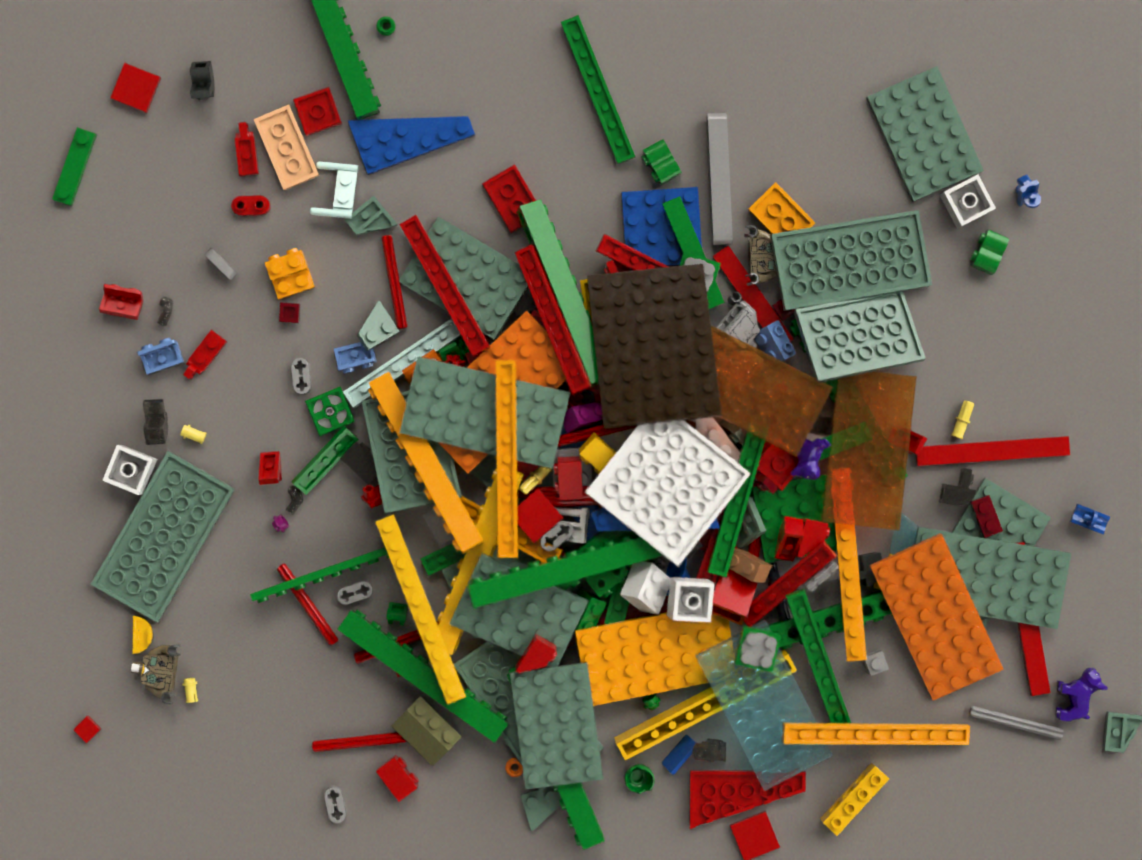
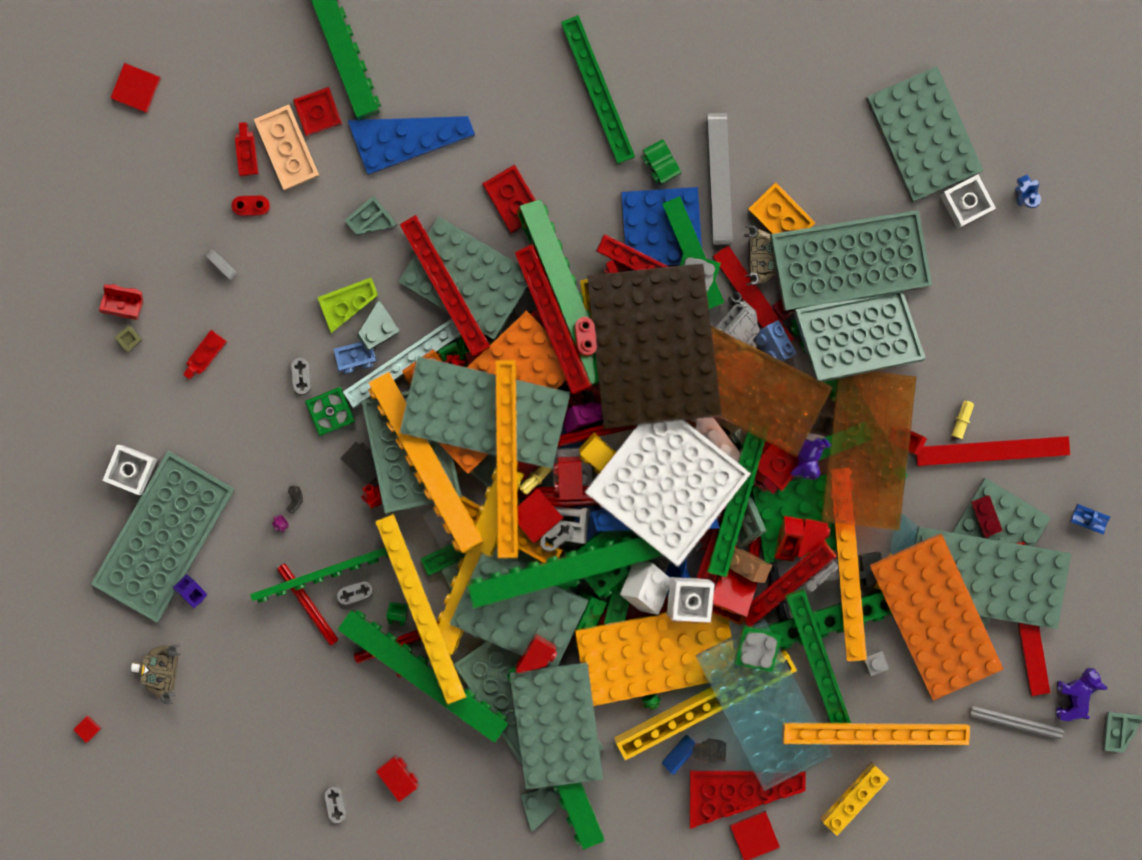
green plate [52,127,97,206] -> none
yellow plate [132,615,153,654] -> none
medium blue bracket [137,338,184,375] -> none
clear smoke brick [143,399,168,445] -> none
clear smoke arm [157,297,173,326] -> none
light yellow pin [180,425,207,444] -> none
light yellow pin [182,678,198,703] -> none
pearl dark grey brick [190,61,215,100] -> none
red slope [258,451,282,485] -> none
light orange plate [265,248,315,300] -> none
dark red plate [279,302,300,323] -> none
green plate [291,426,359,495] -> none
light aqua plate [310,161,358,219] -> none
red axle [312,732,407,752] -> none
green plate [376,16,396,36] -> none
red axle [382,235,407,329] -> none
olive slope [391,696,462,766] -> none
orange plate [505,758,523,777] -> none
green hair [624,764,655,794] -> none
clear smoke brick [939,468,976,506] -> none
green brick [970,229,1009,275] -> none
none -> olive plate [114,325,143,352]
none -> dark purple brick [173,574,207,608]
none -> lime wing [317,277,378,333]
none -> plate [574,317,597,357]

